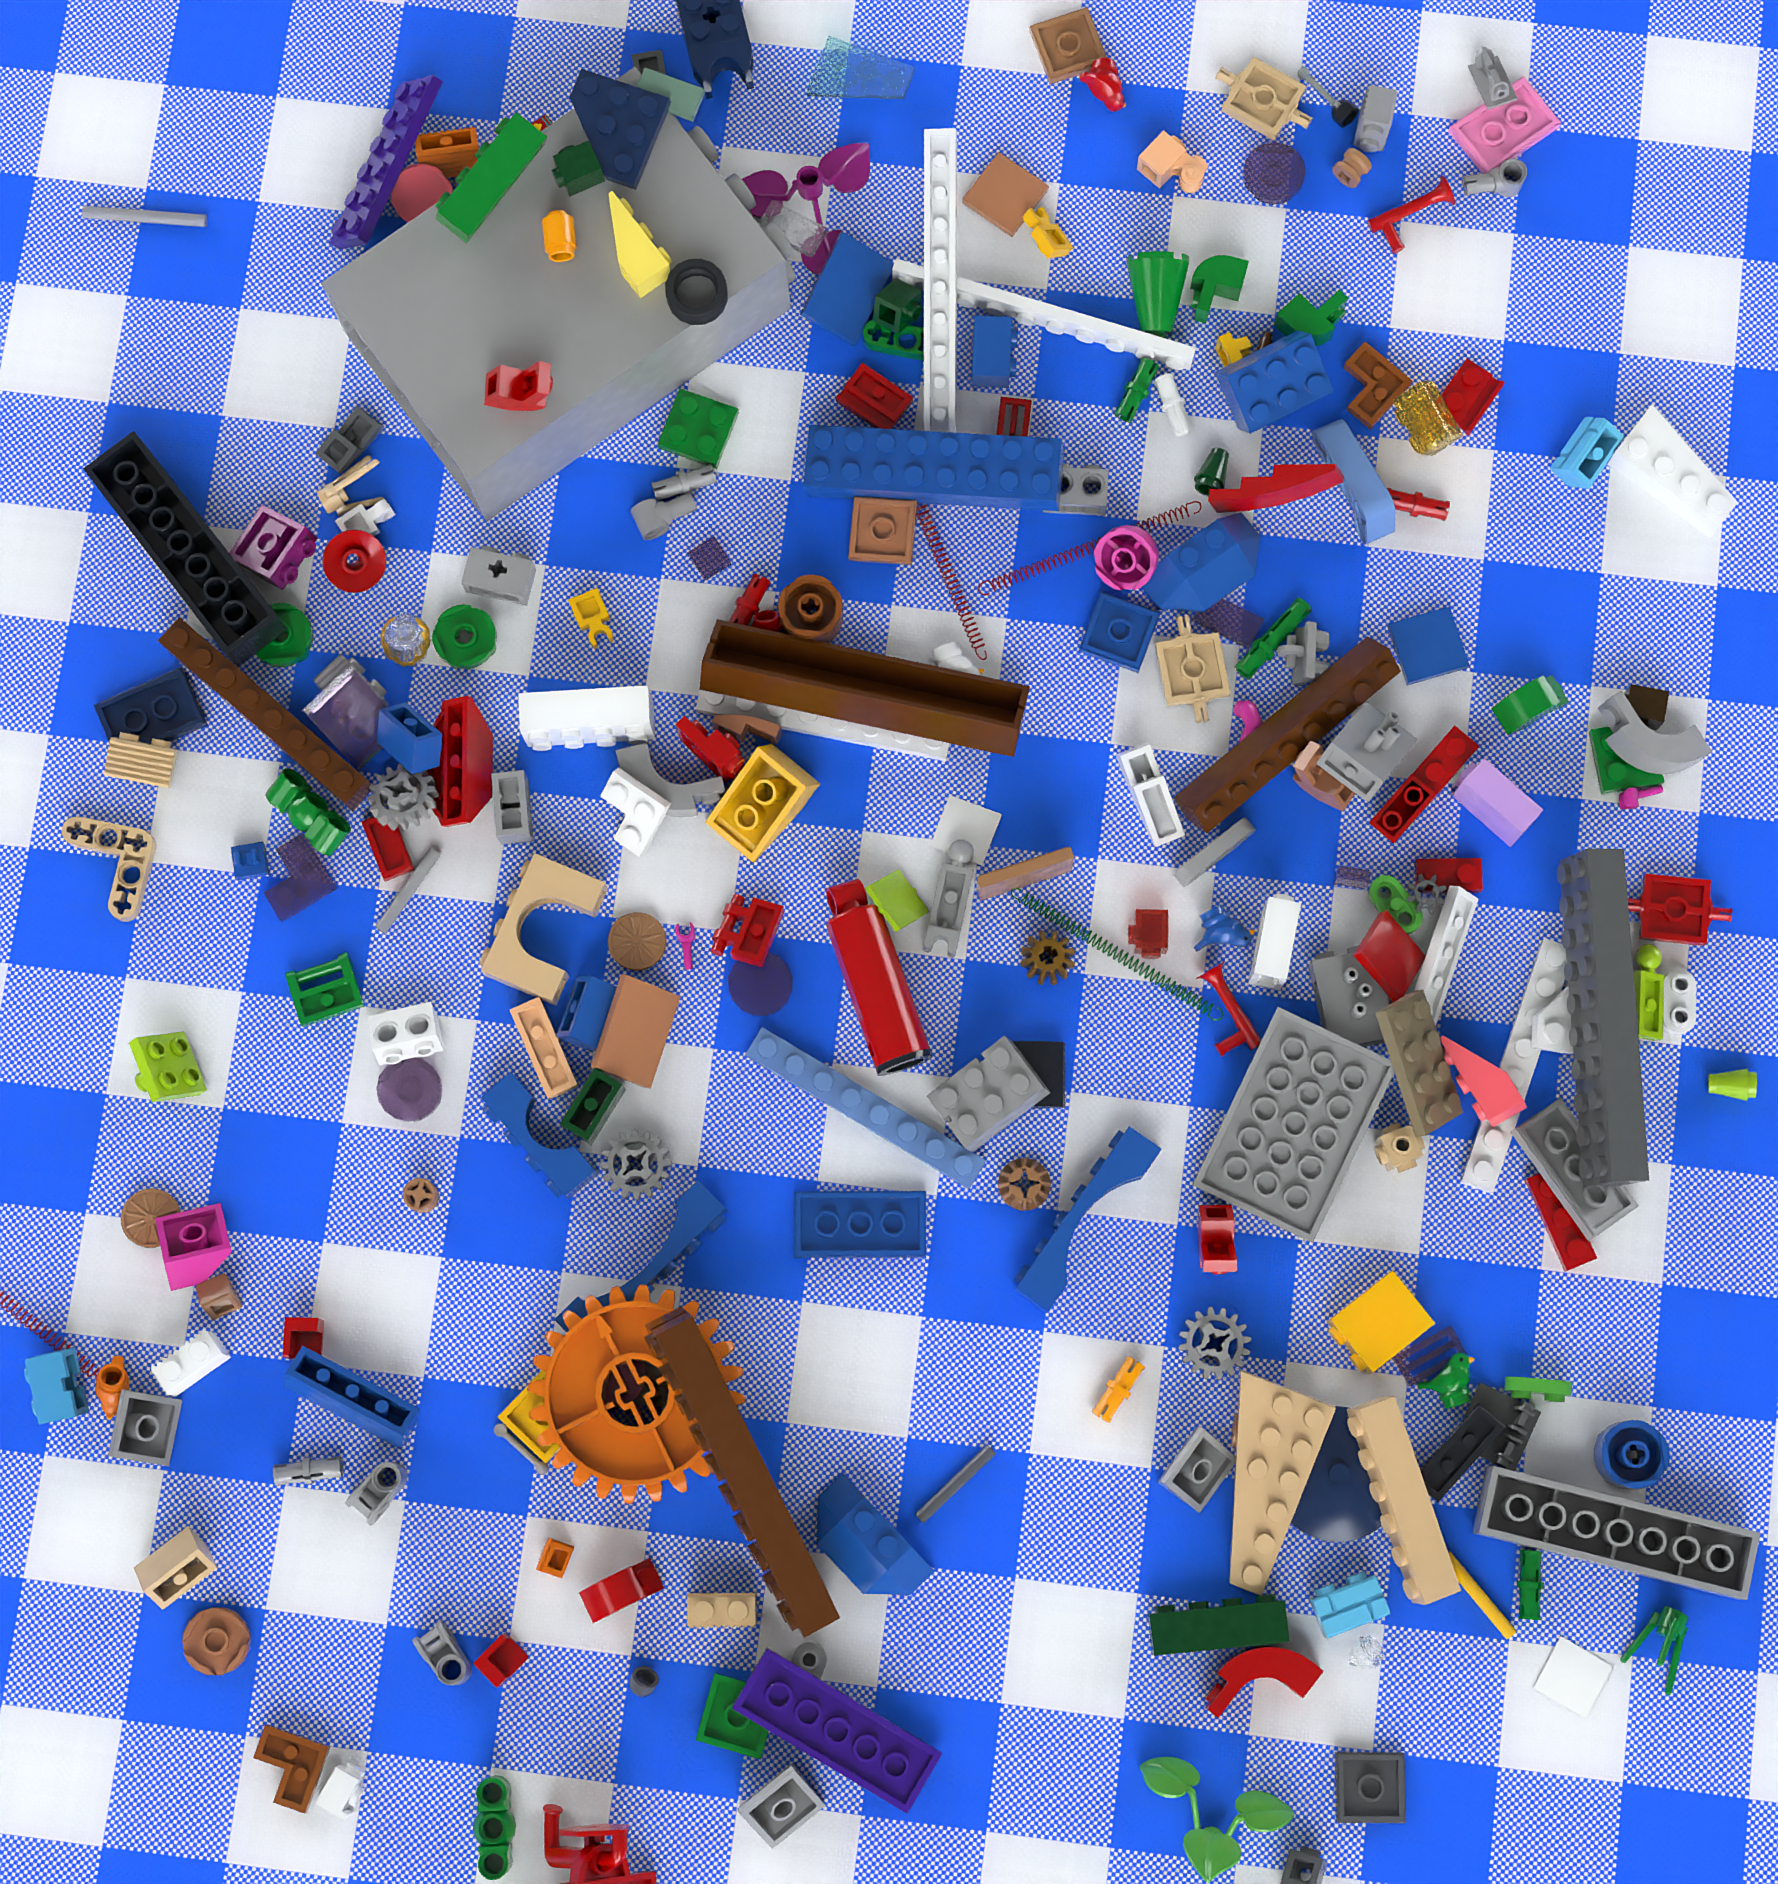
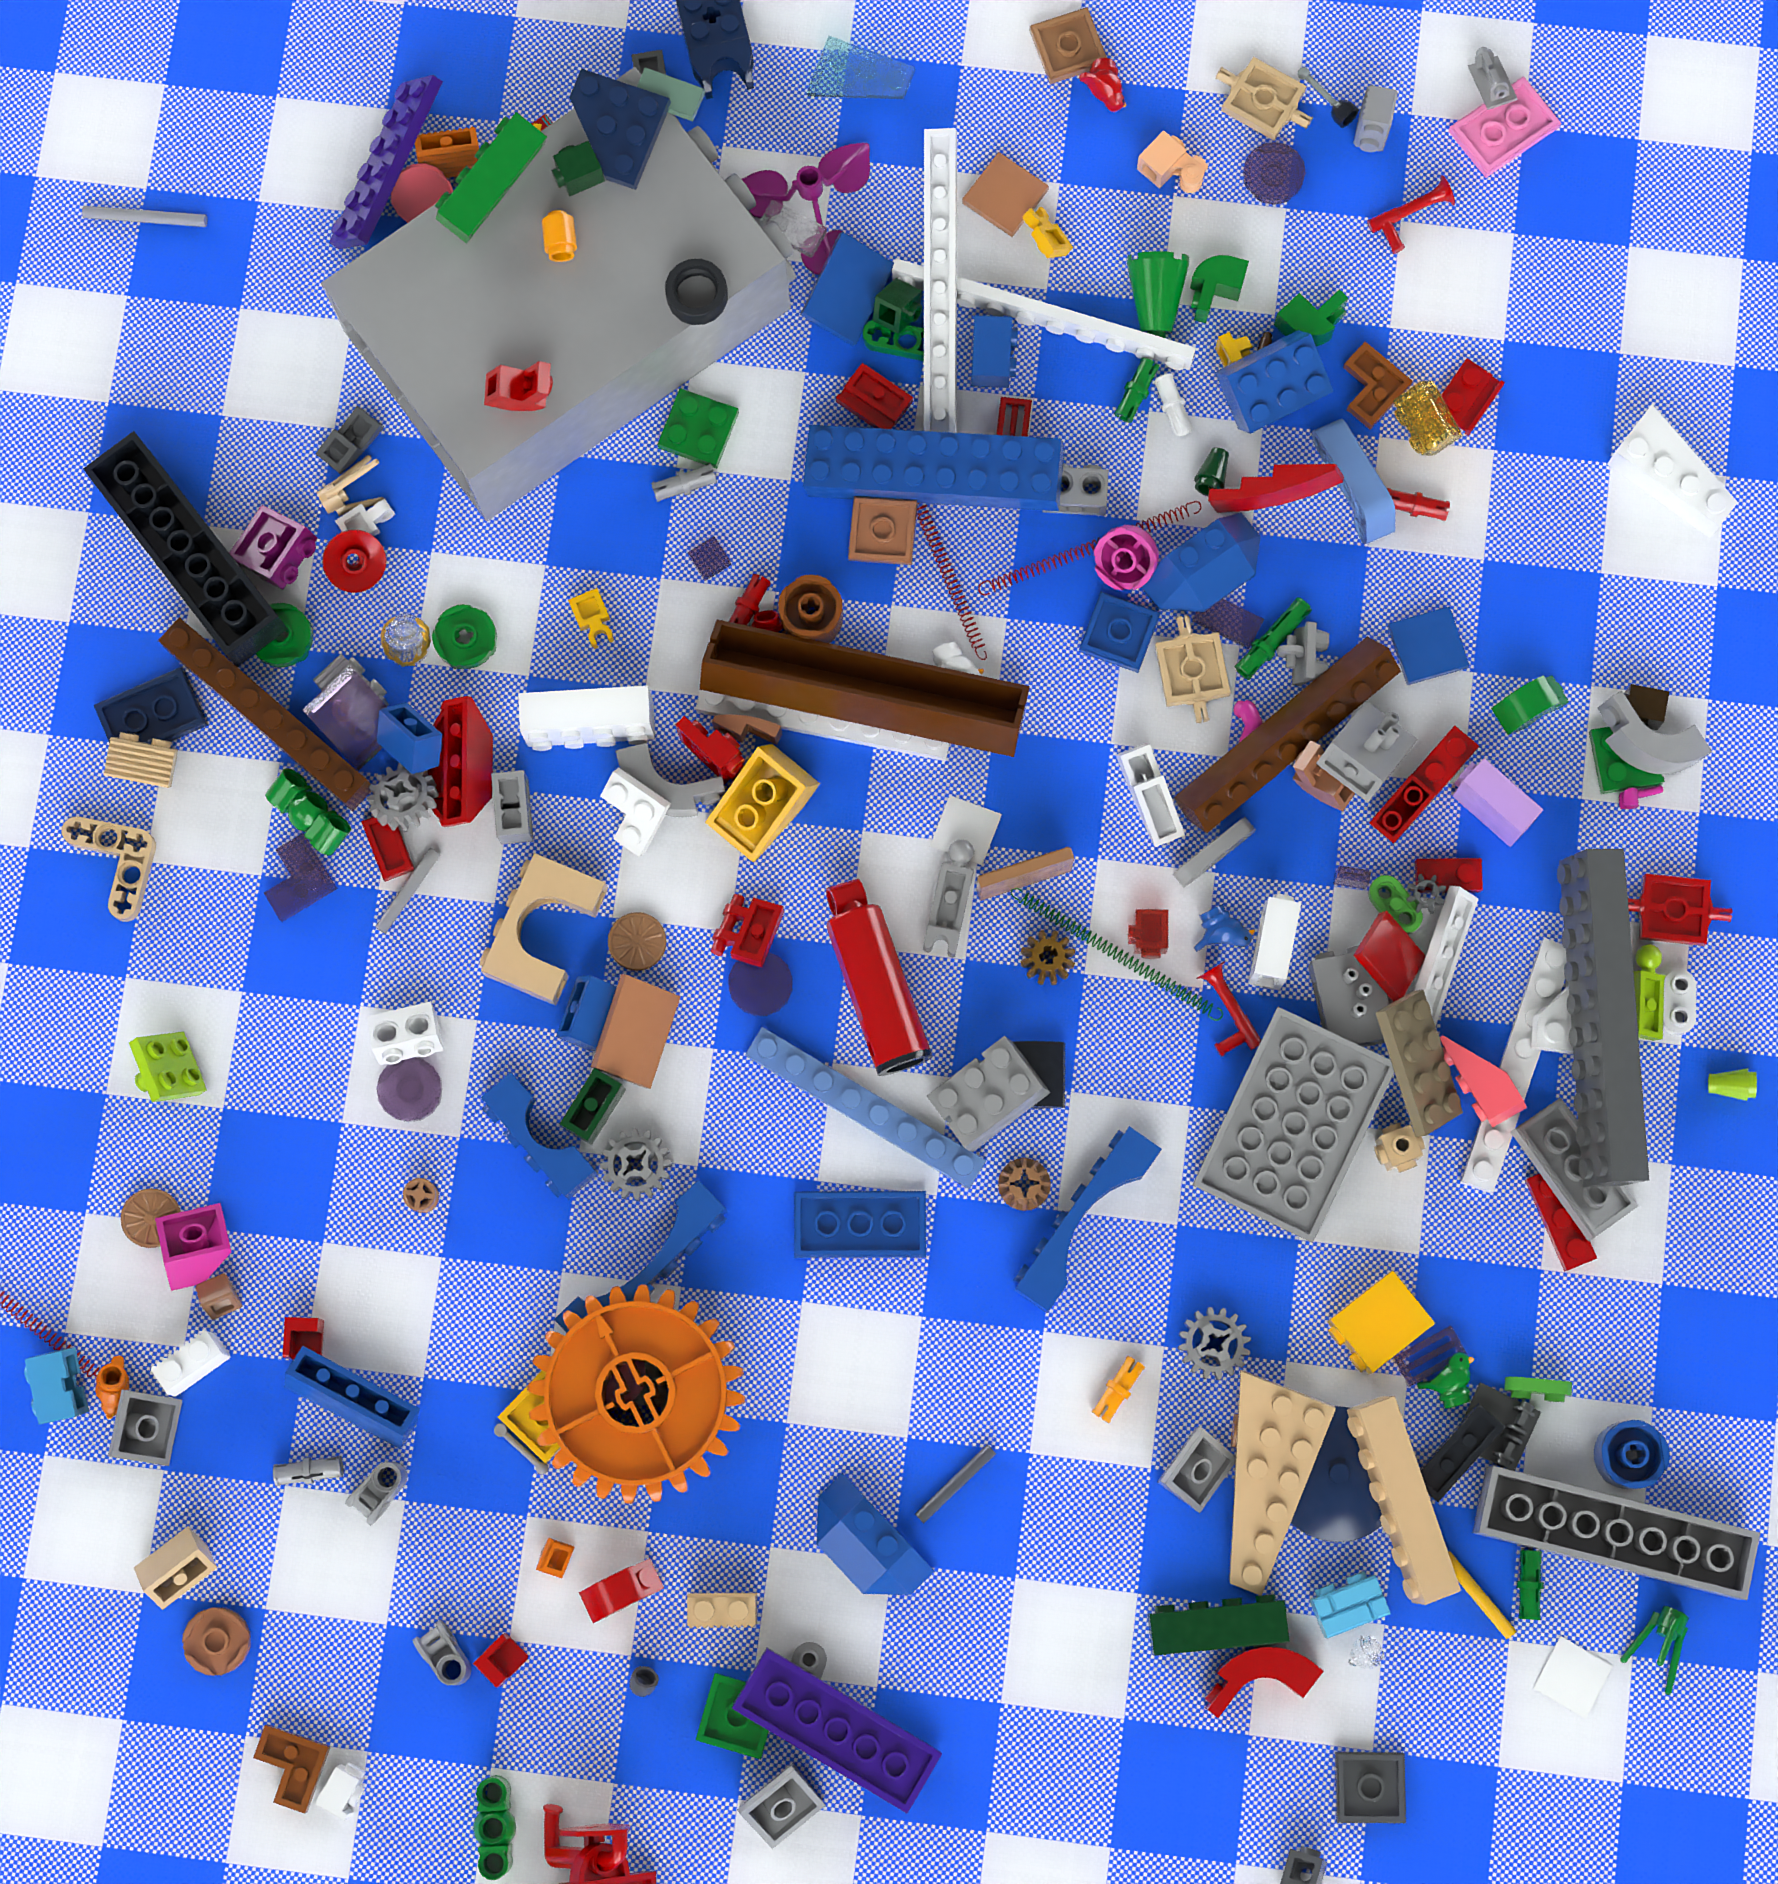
blue tile [231,842,269,881] -> none
green plate [285,952,365,1027] -> none
light grey brick [461,546,536,606] -> none
light nougat plate [510,997,579,1100] -> none
light yellow slope [608,191,672,299] -> none
light grey pin [630,492,697,541] -> none
reddish brown piece [644,1306,840,1638] -> none
dark pink hand [675,922,696,970] -> none
lime piece [865,869,929,932] -> none
bright green plant [1139,1757,1294,1883] -> none
red brick [1198,1205,1237,1275] -> none
medium nougat wheel [1332,148,1372,188] -> none
light grey pin [1462,158,1527,197] -> none
medium azure brick [1550,417,1624,489] -> none

